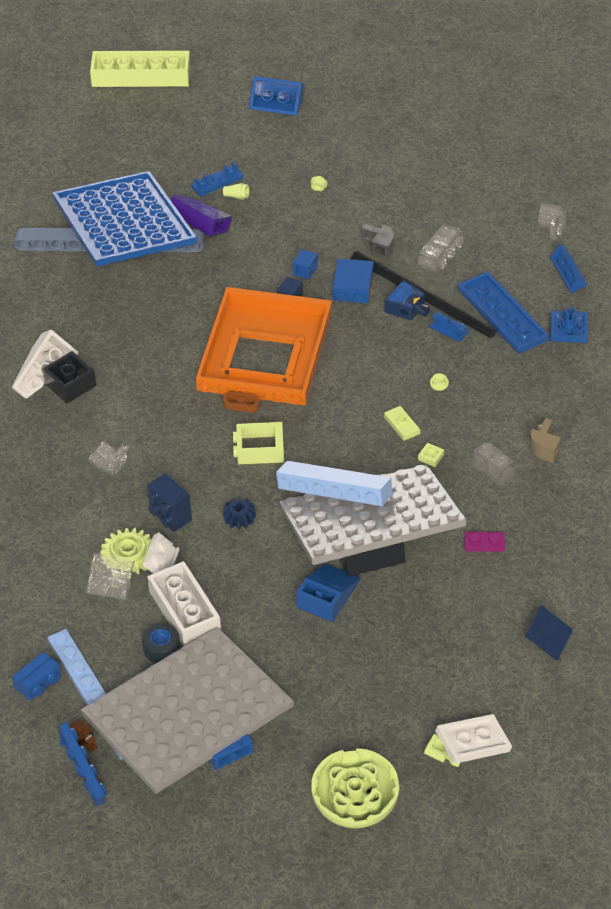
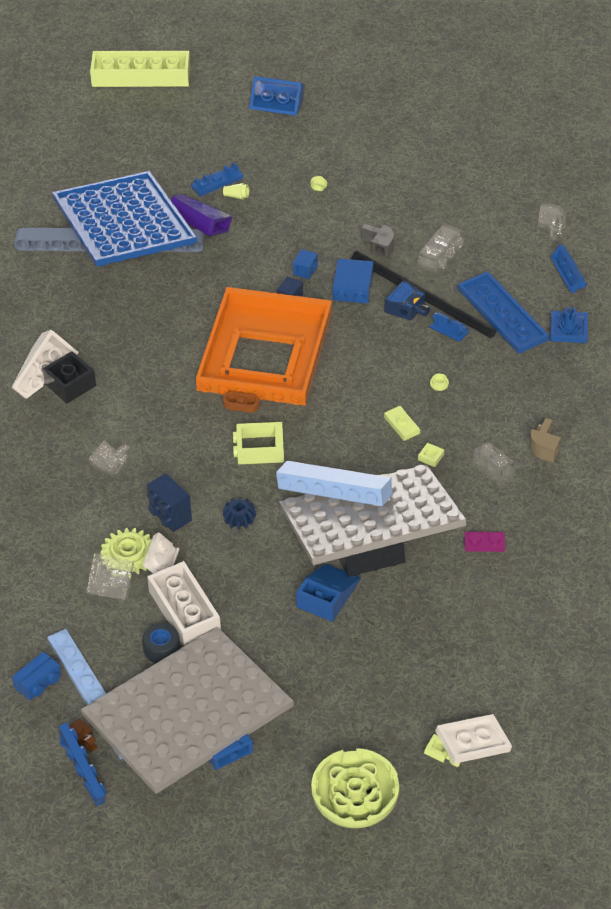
dark blue piece [525,605,573,660] -> none

